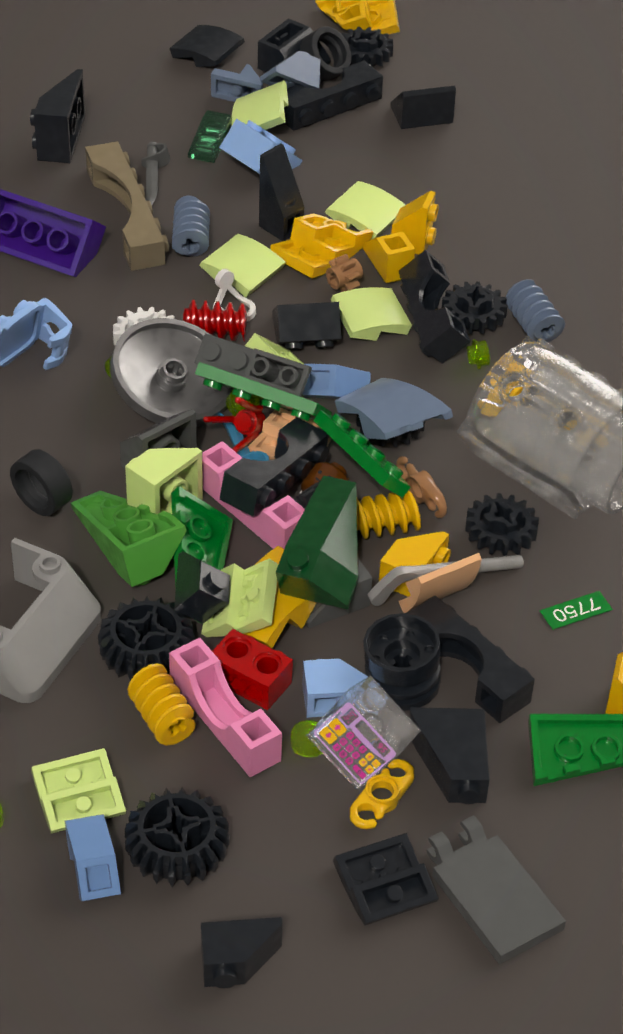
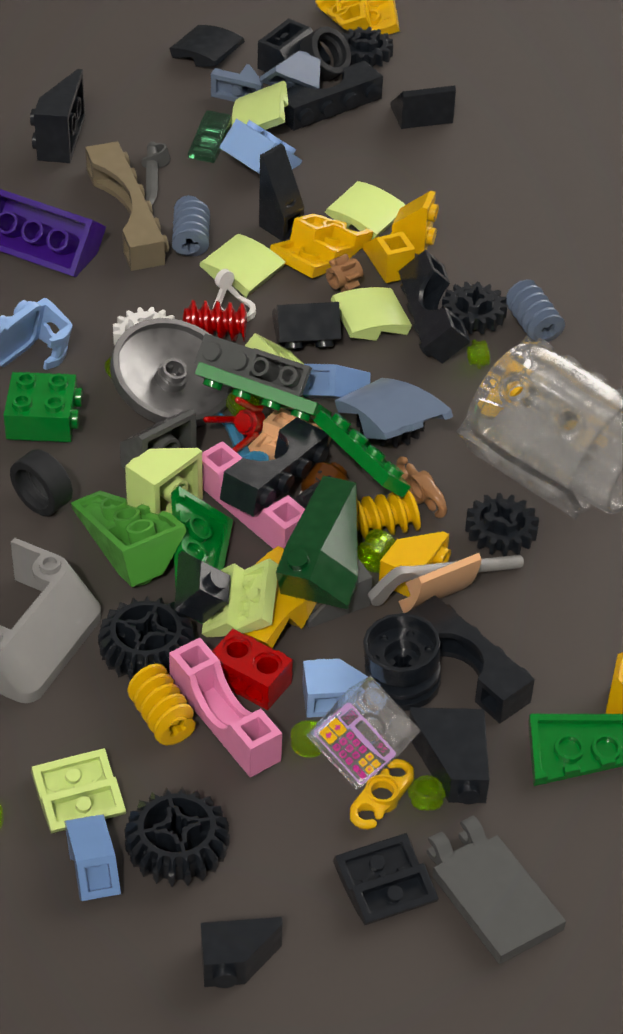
green sticker [539,591,613,630] -> none
none -> green brick [4,372,83,442]
none -> clear neon green wheel [357,529,395,573]
none -> clear neon green plate [408,775,445,811]

